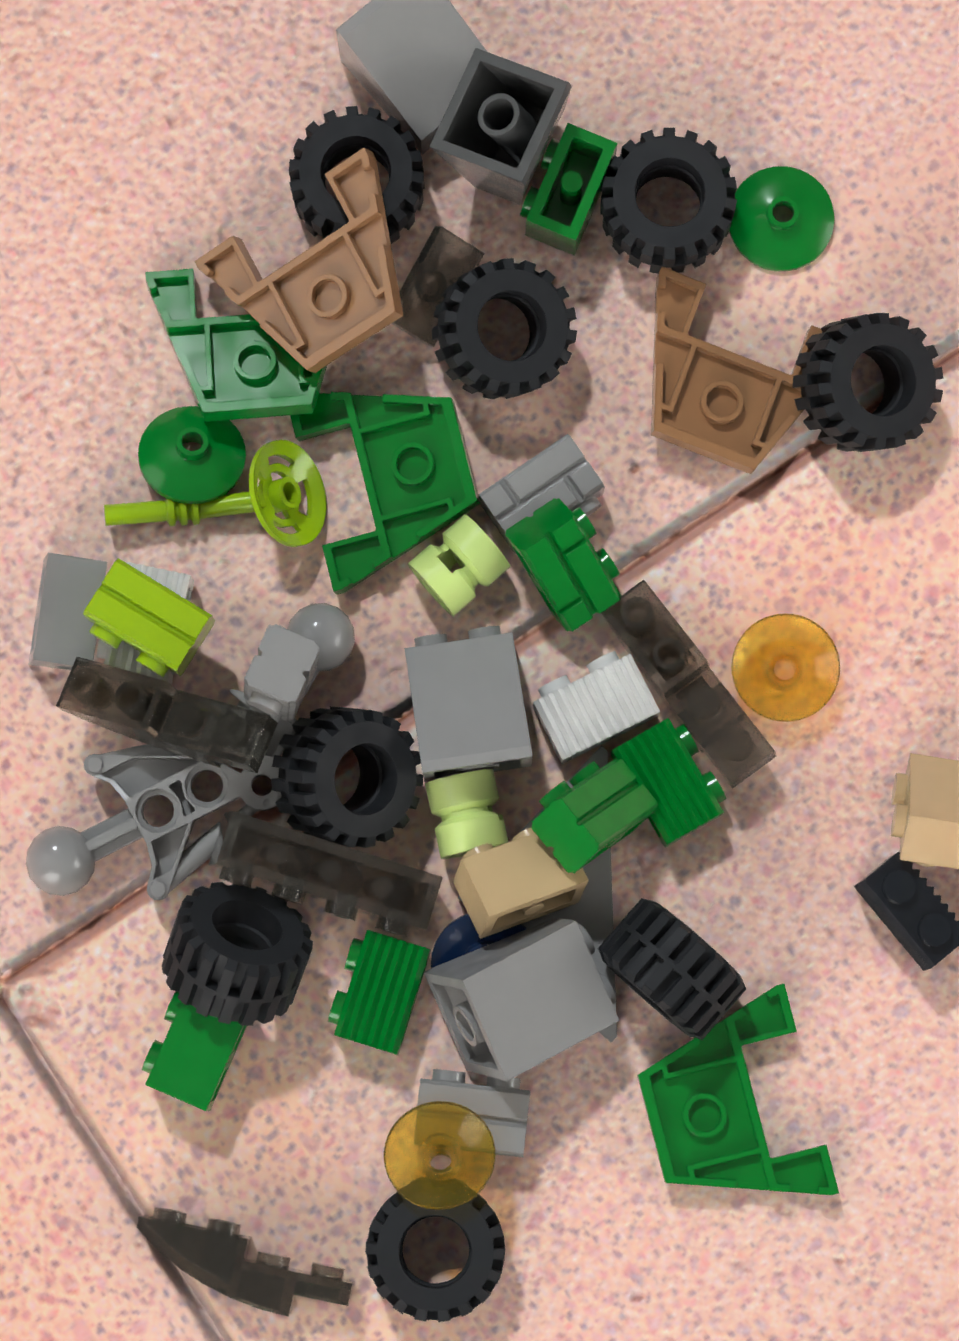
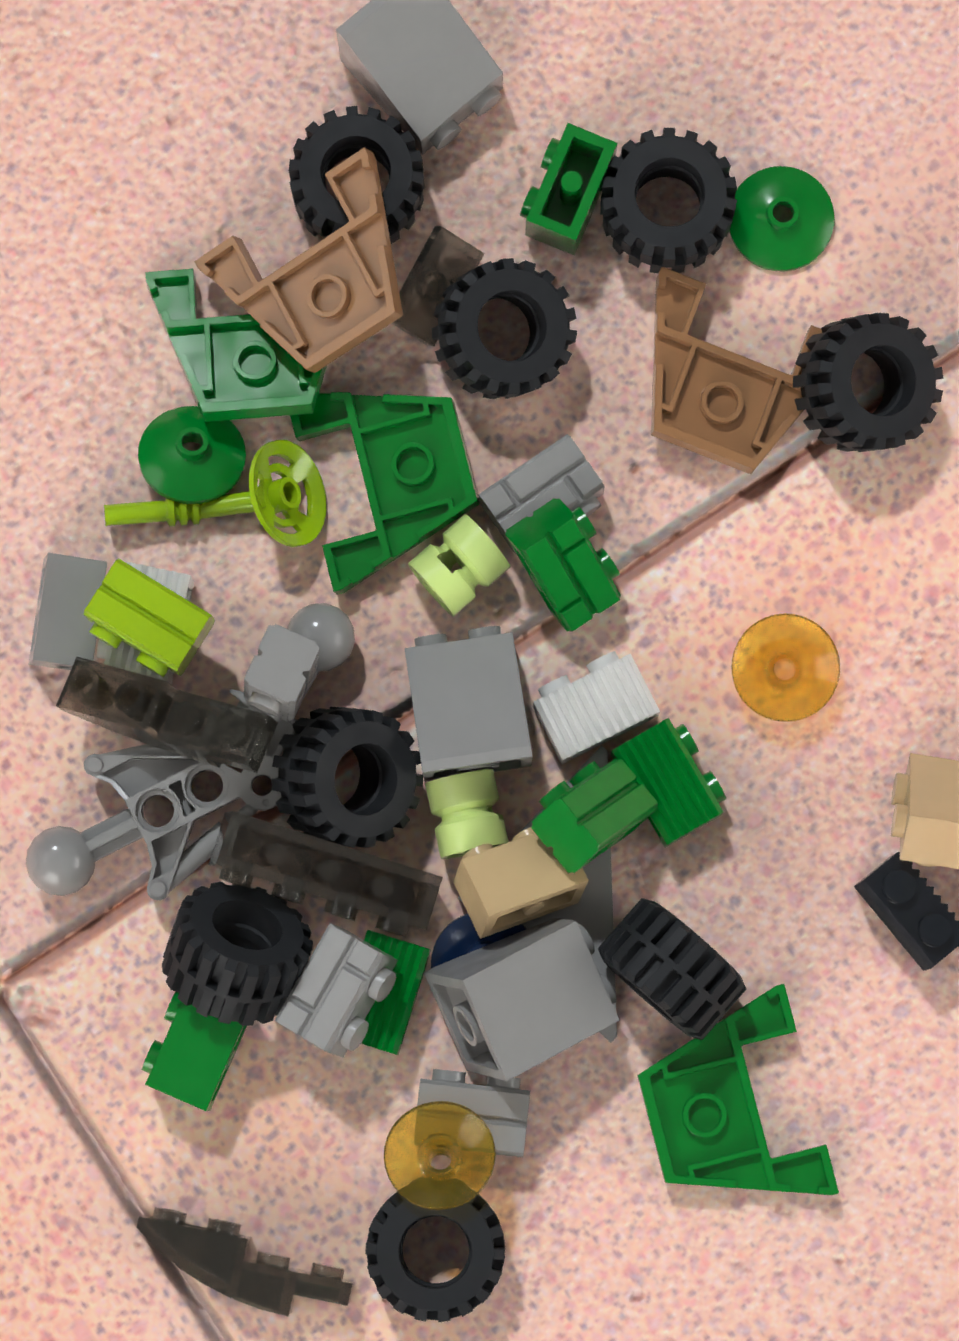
dark grey slope [429,48,572,205] -> none
clear smoke slope [601,580,776,789] -> none
none -> light grey brick [275,923,398,1057]

